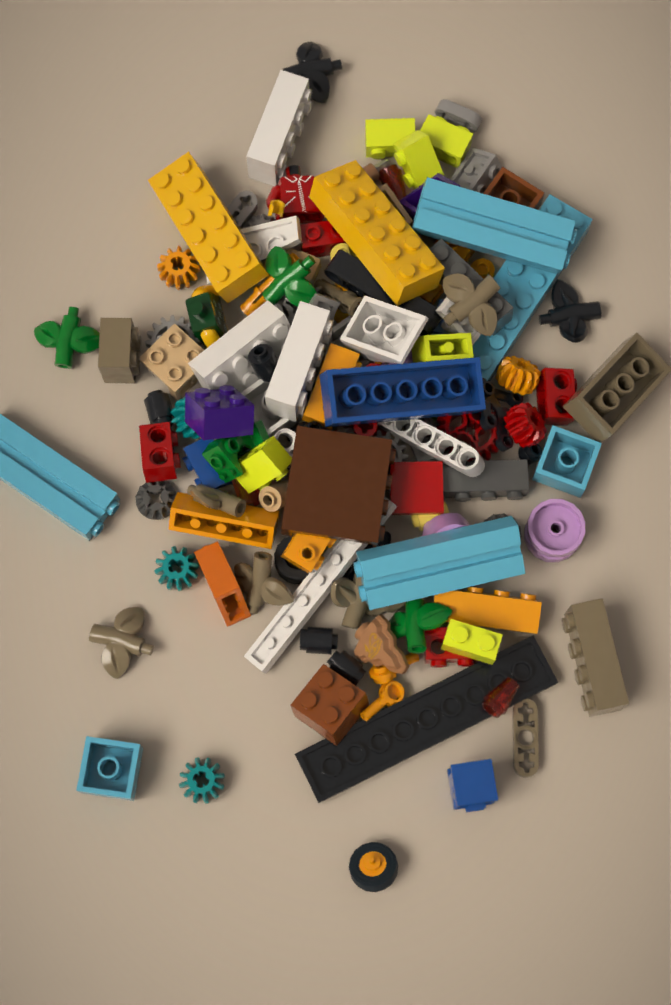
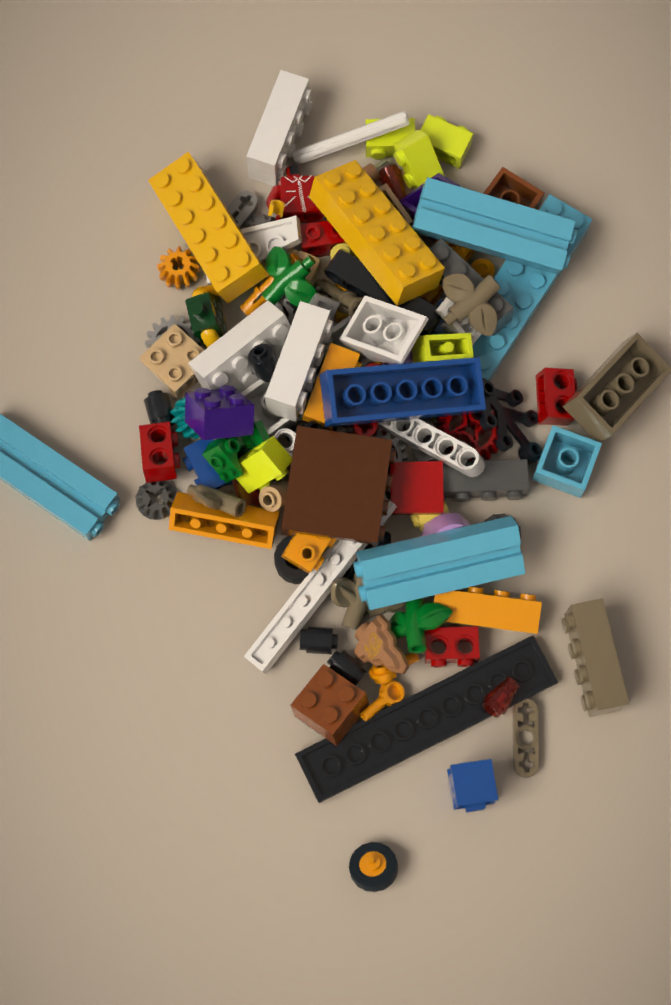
green plant [34,306,100,369] -> none
medium azure brick [76,736,144,801] -> none
dark tan plant [89,607,154,679] -> none
dark tan brick [98,318,141,384] -> none
teal gear [154,546,200,591] -> none
teal gear [179,757,225,804] -> none
orange slope [194,541,251,627] -> none
dark tan plant [234,551,294,614] -> none
black plant [283,42,342,103] -> none
light grey beam [435,99,482,133] -> none
neon yellow brick [441,618,503,665] -> none
light grey bracket [450,147,502,193] -> none
light orange gear [495,356,541,395] -> none
red gear [504,402,547,448] -> none
lavender wheel [524,499,585,562] -> none
black plant [539,279,601,343] -> none
none -> white axle [293,111,409,165]

